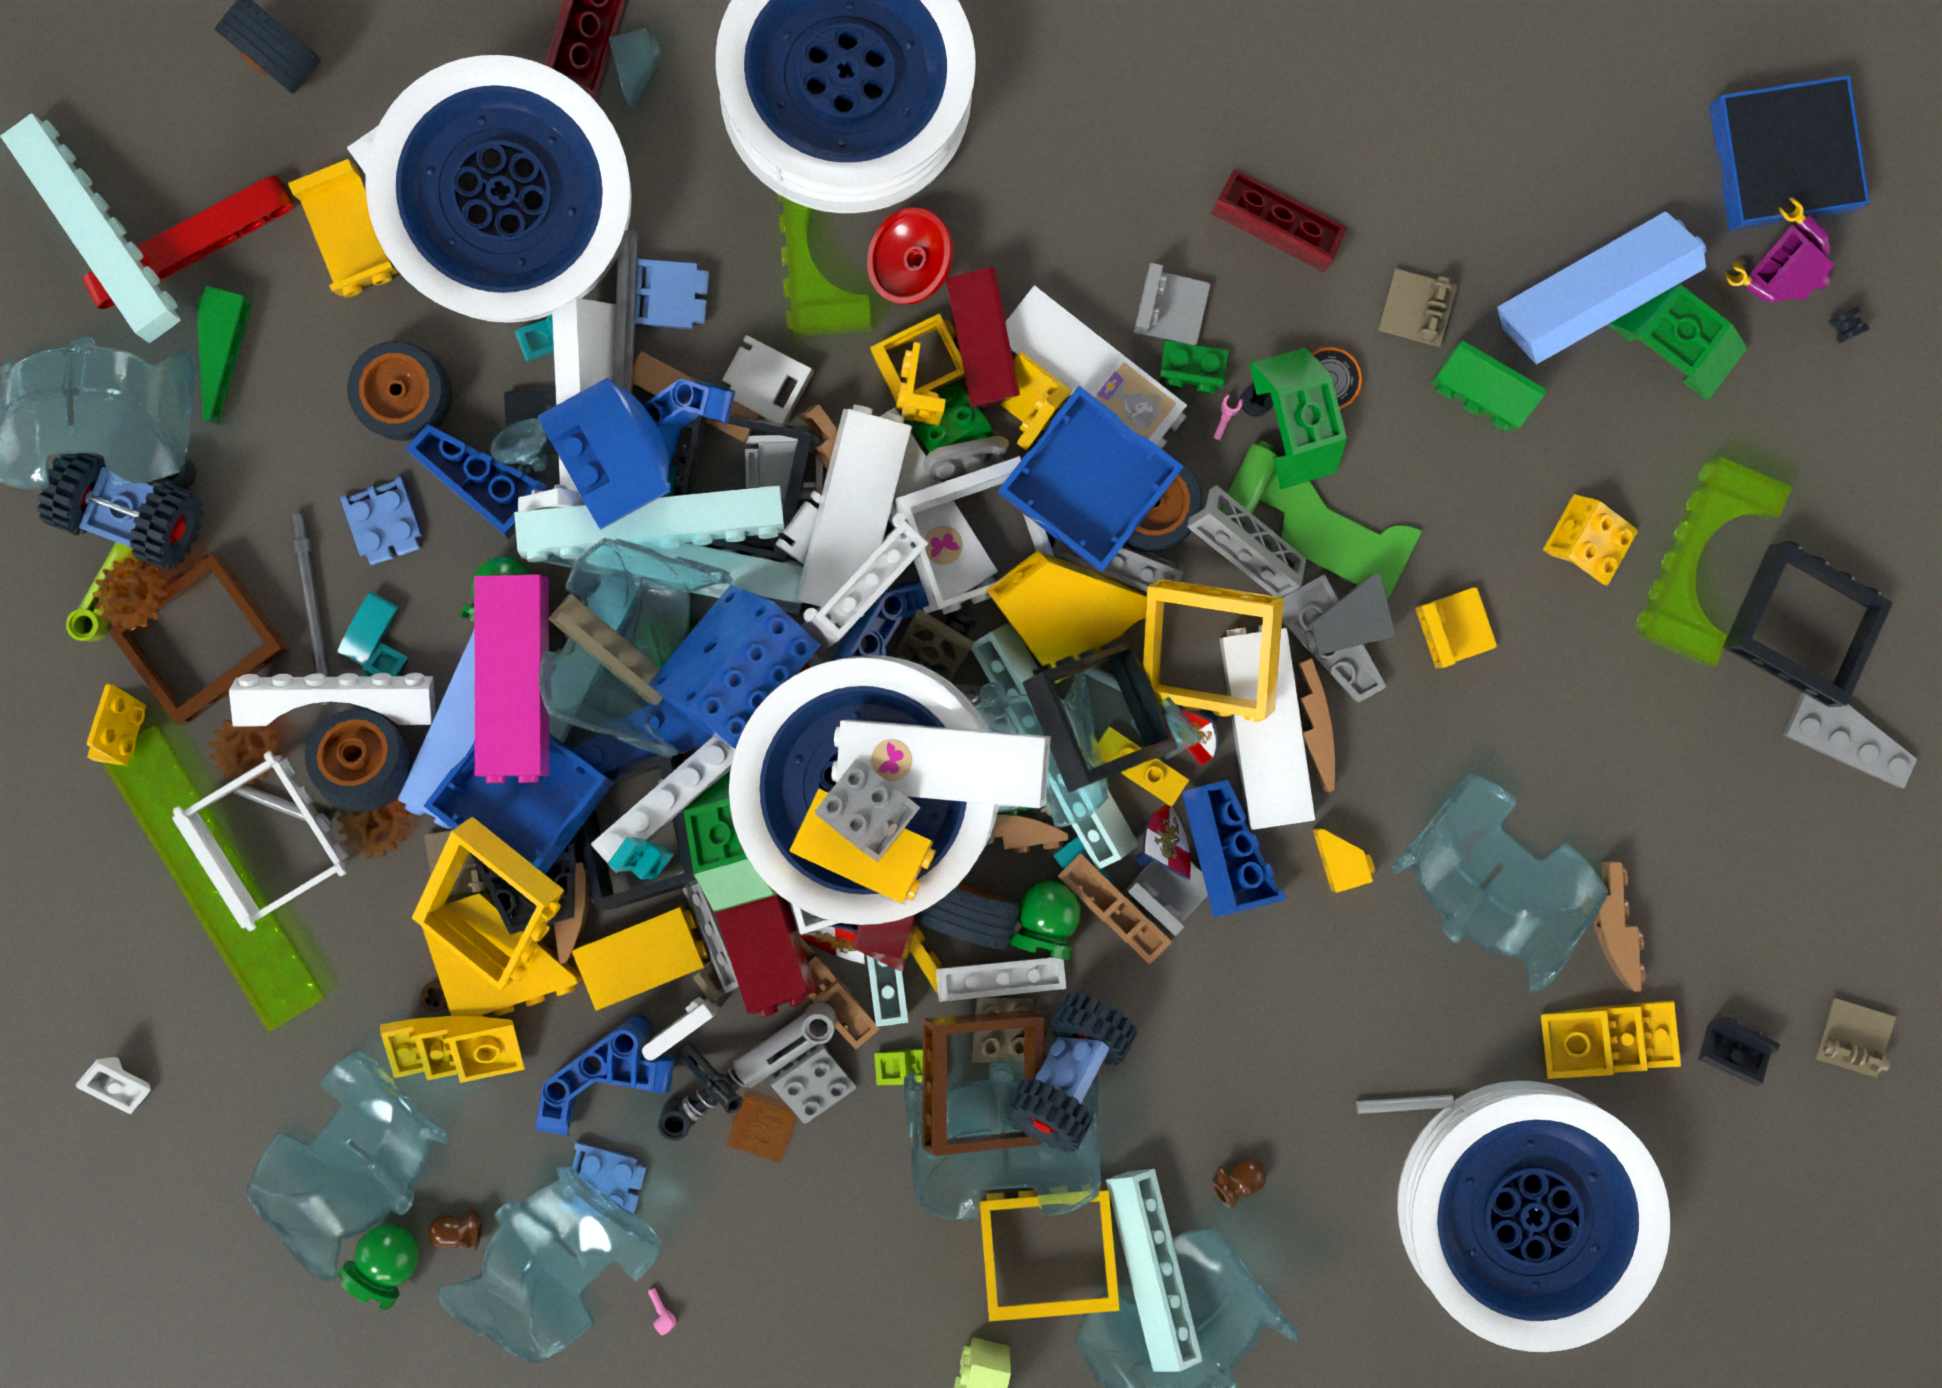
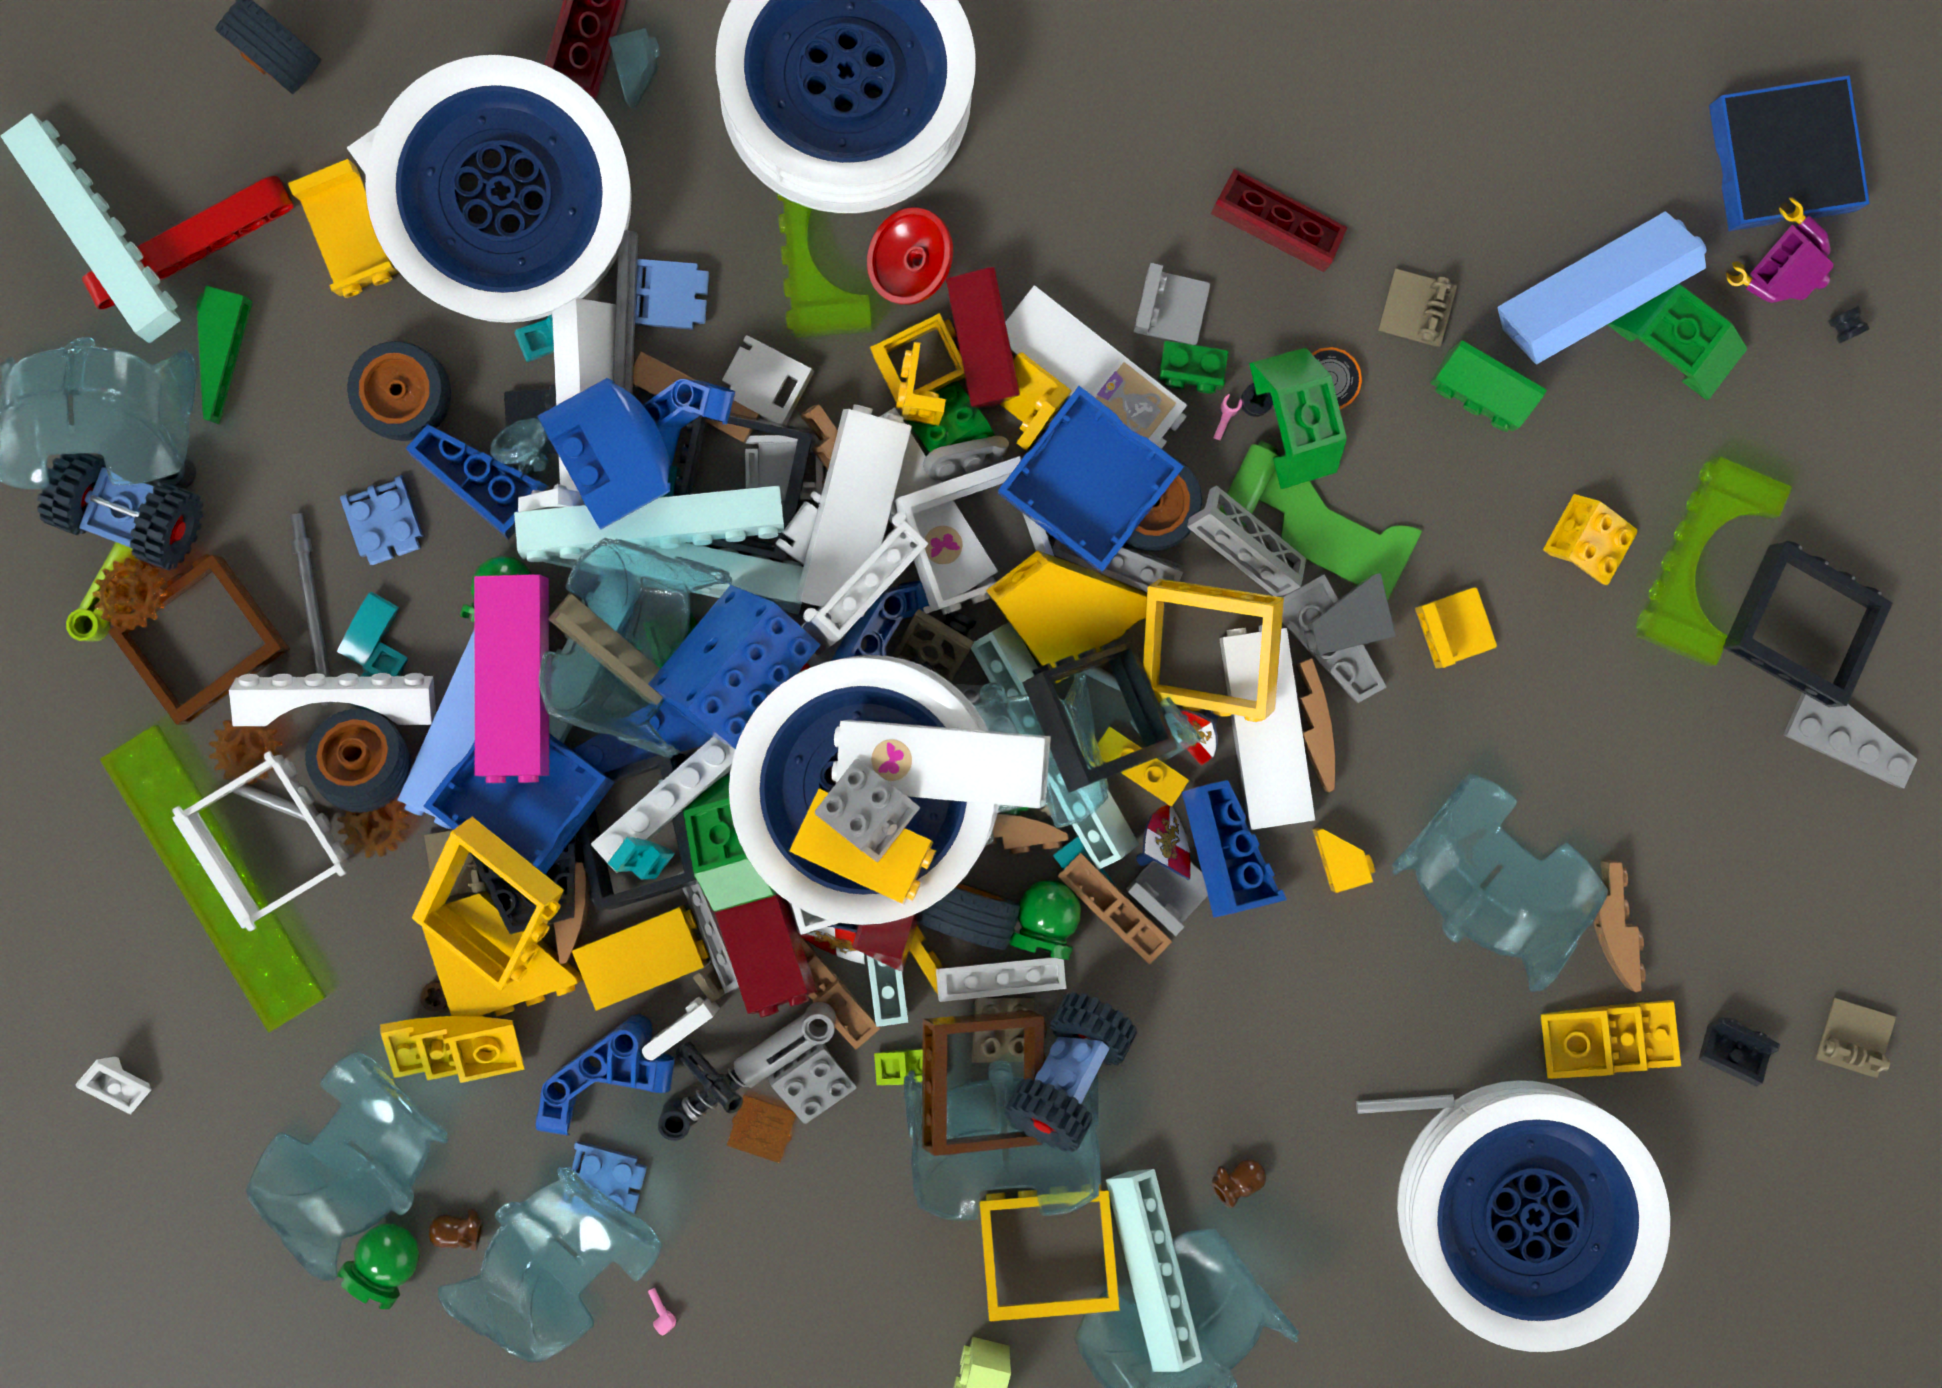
yellow bracket [87,684,147,766] -> none

